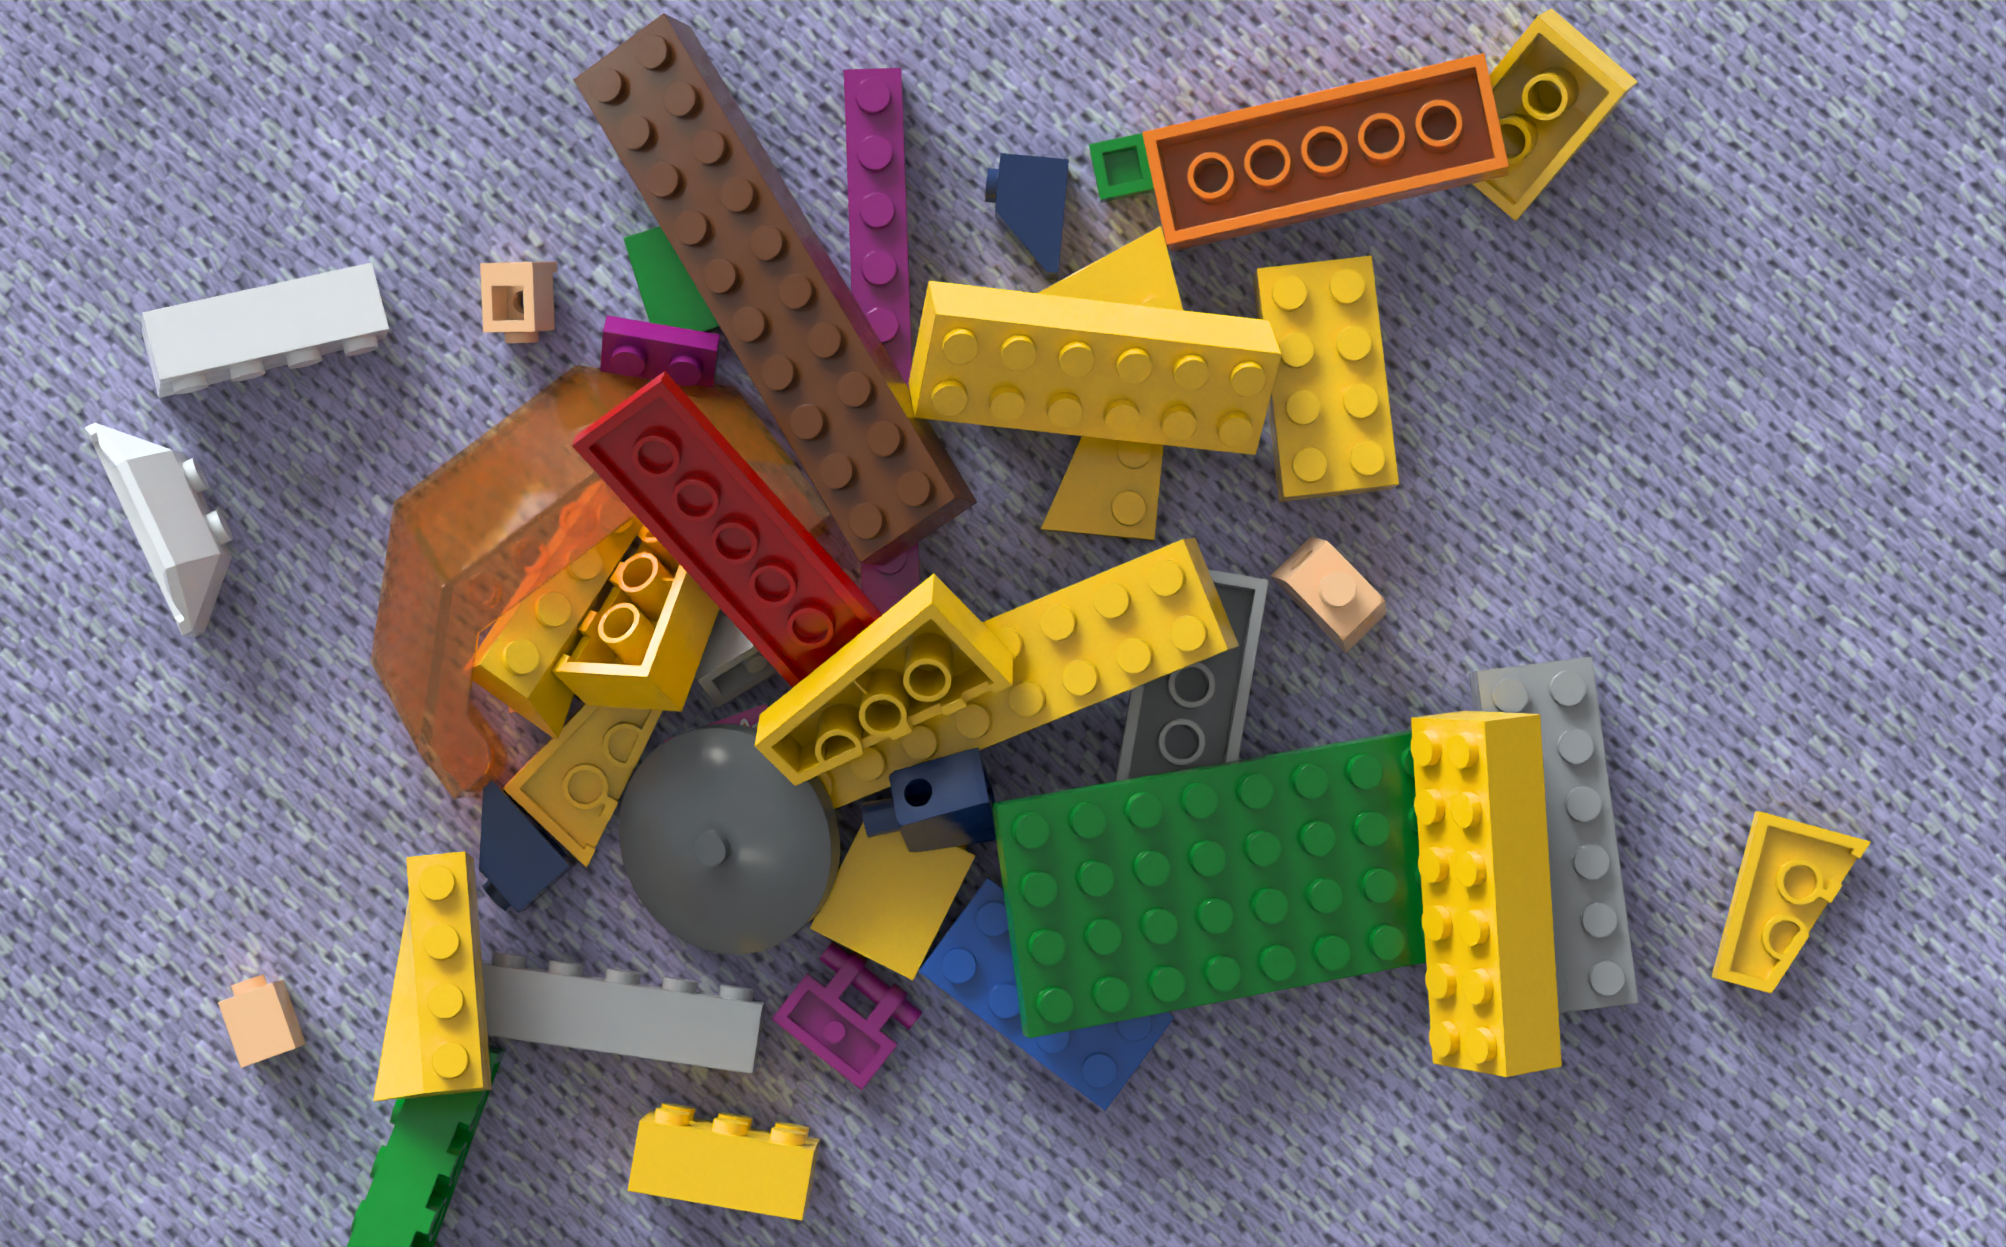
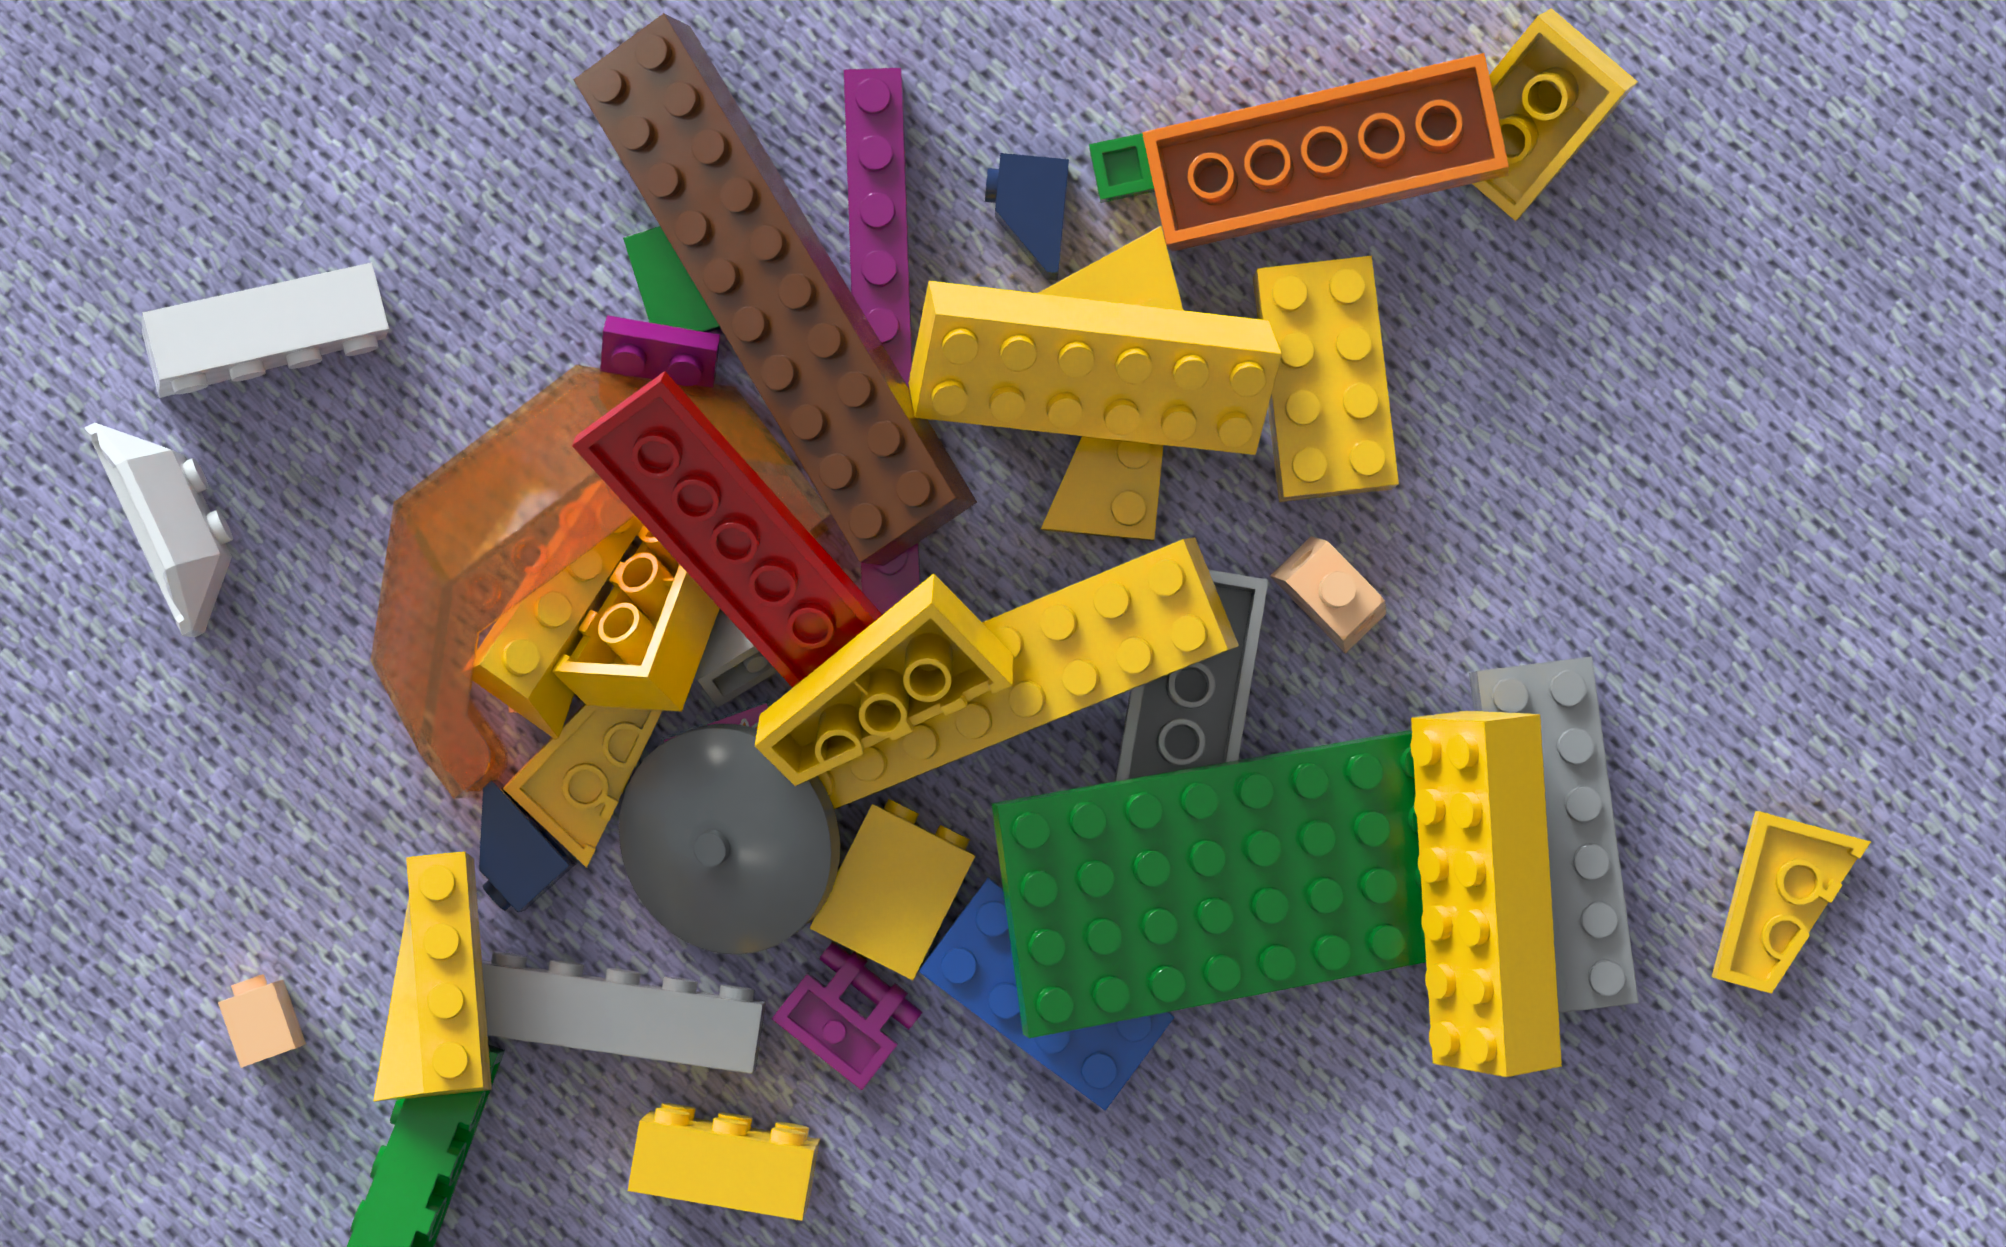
light nougat brick [480,261,558,343] -> none
dark blue torso [861,748,996,853] -> none

